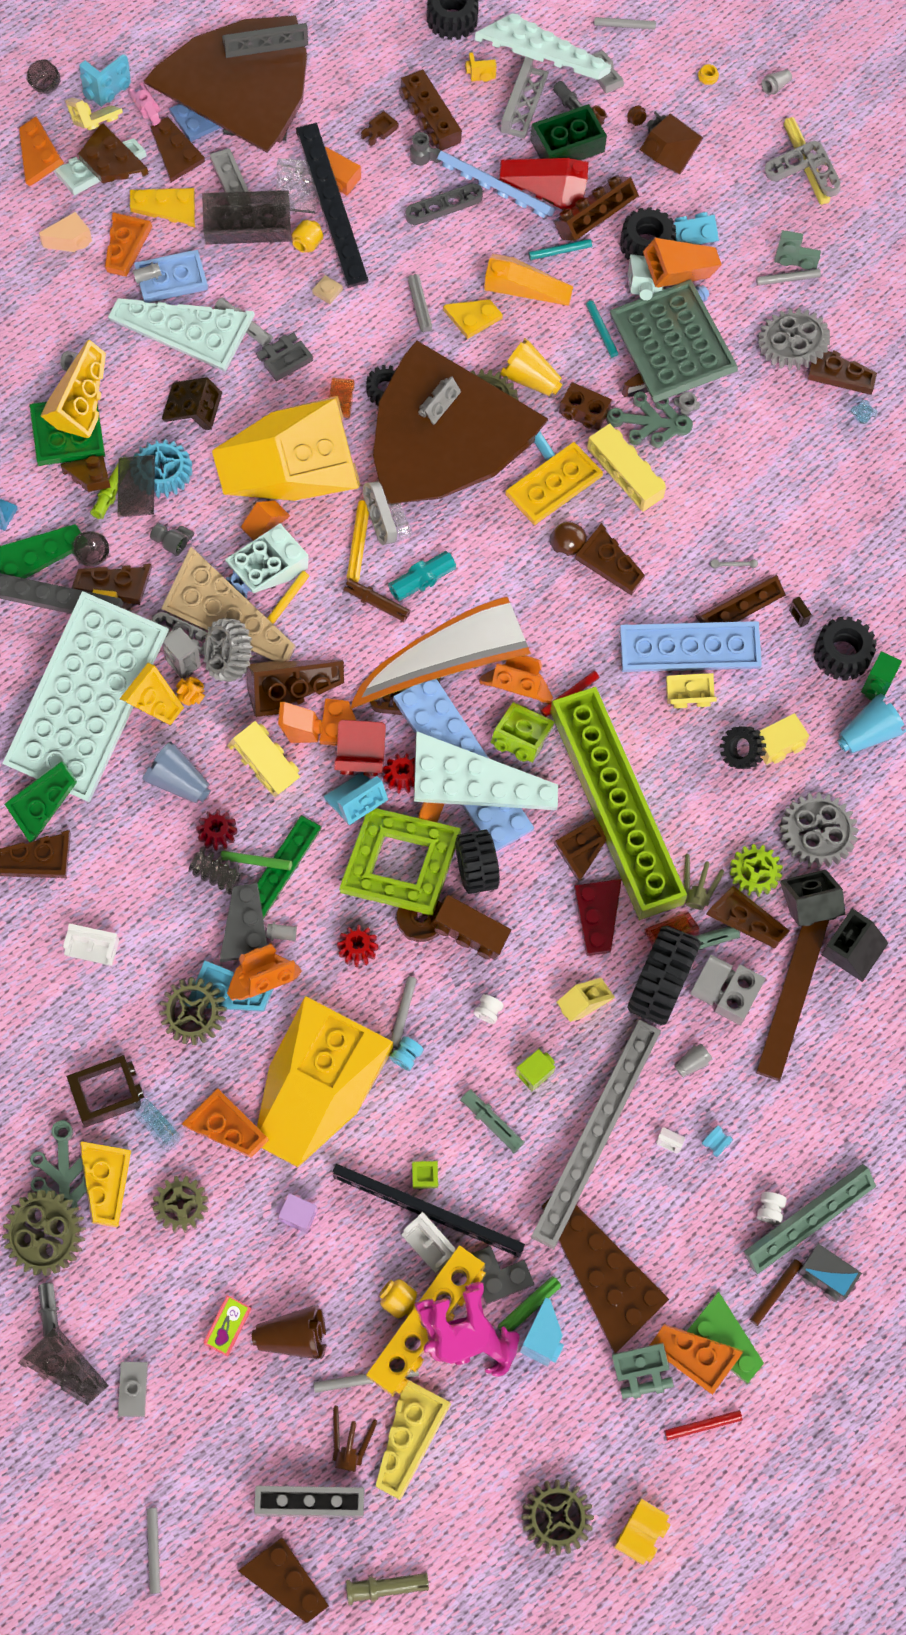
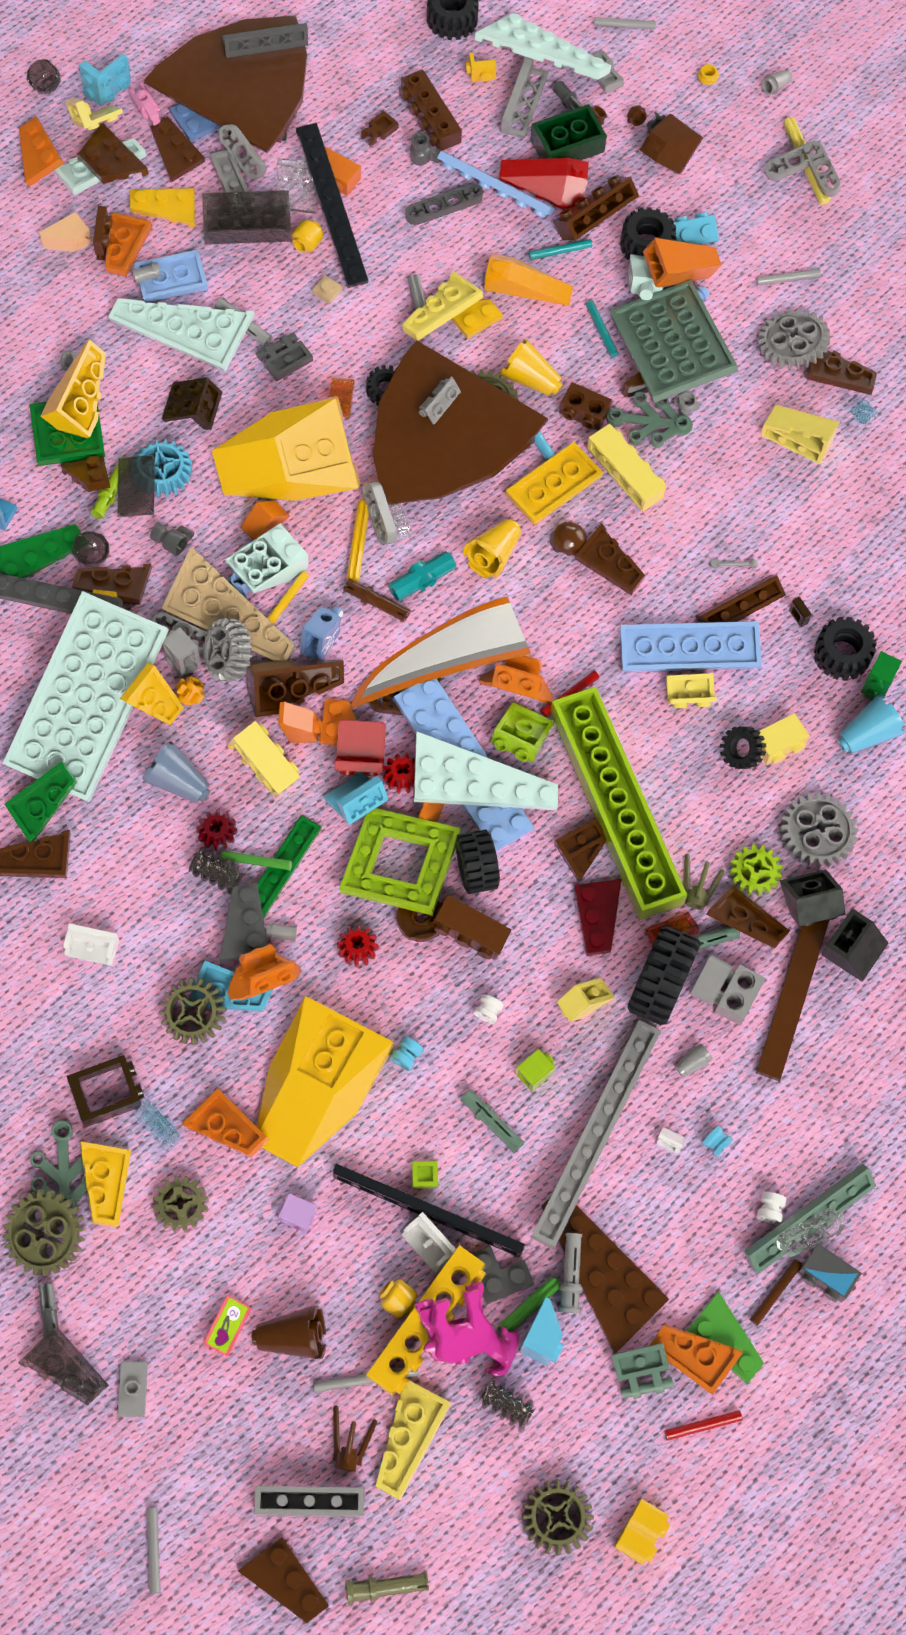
light grey bar [391,976,417,1049] -> none
sand green plate [774,230,821,270] -> none
none -> reddish brown plate [93,206,112,261]
none -> light grey beam [219,124,266,179]
none -> medium blue torso [300,606,343,660]
none -> light yellow wing [402,271,483,341]
none -> yellow cone [463,519,521,579]
none -> clear smoke piece [479,1376,537,1432]
none -> light grey pin [558,1233,583,1314]
none -> light yellow wedge [761,405,840,464]
none -> clear beam [777,1208,846,1257]

